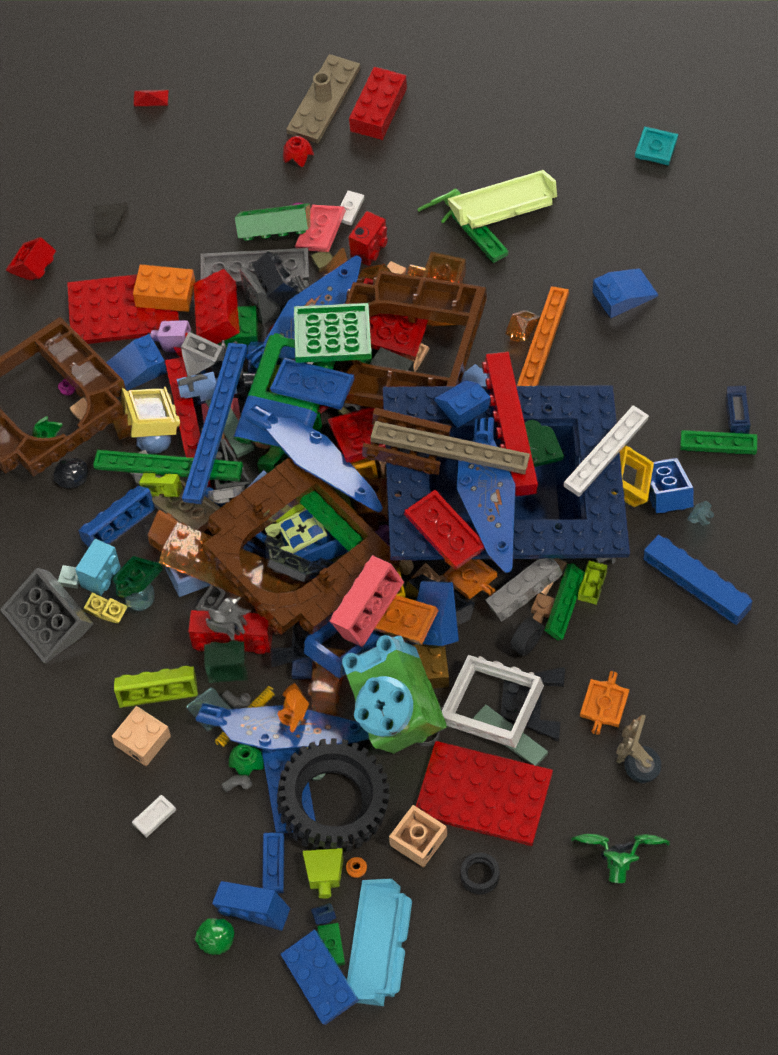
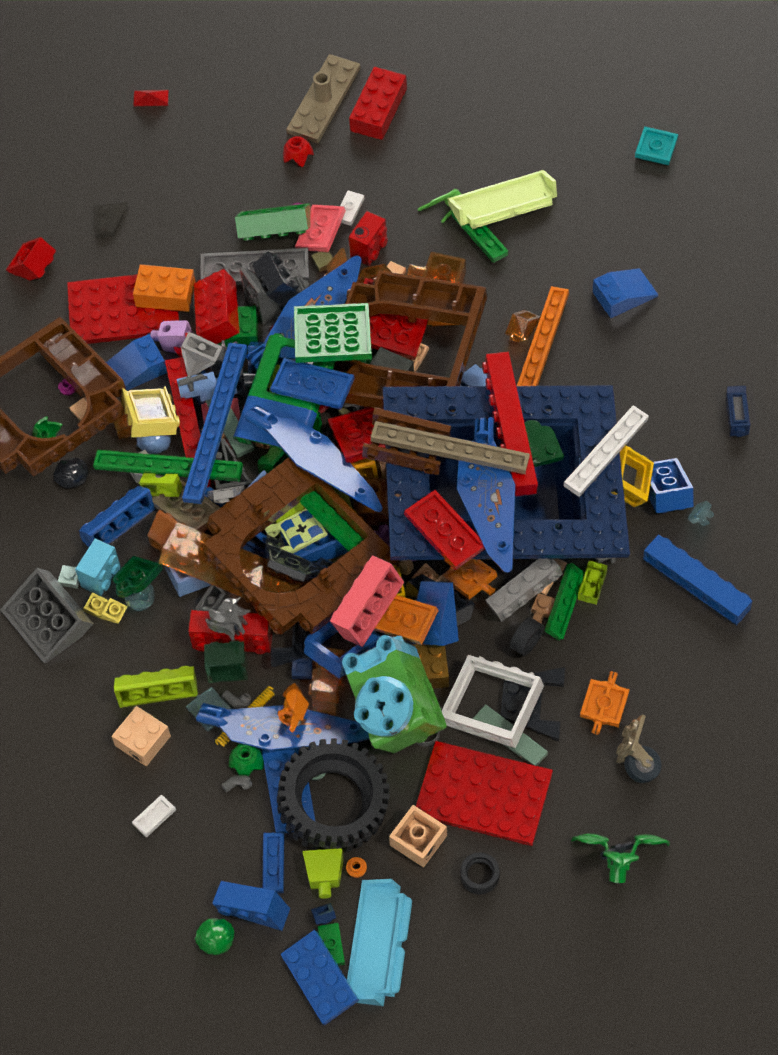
blue slope [434,380,490,428] -> none
green plate [680,430,757,454] -> none

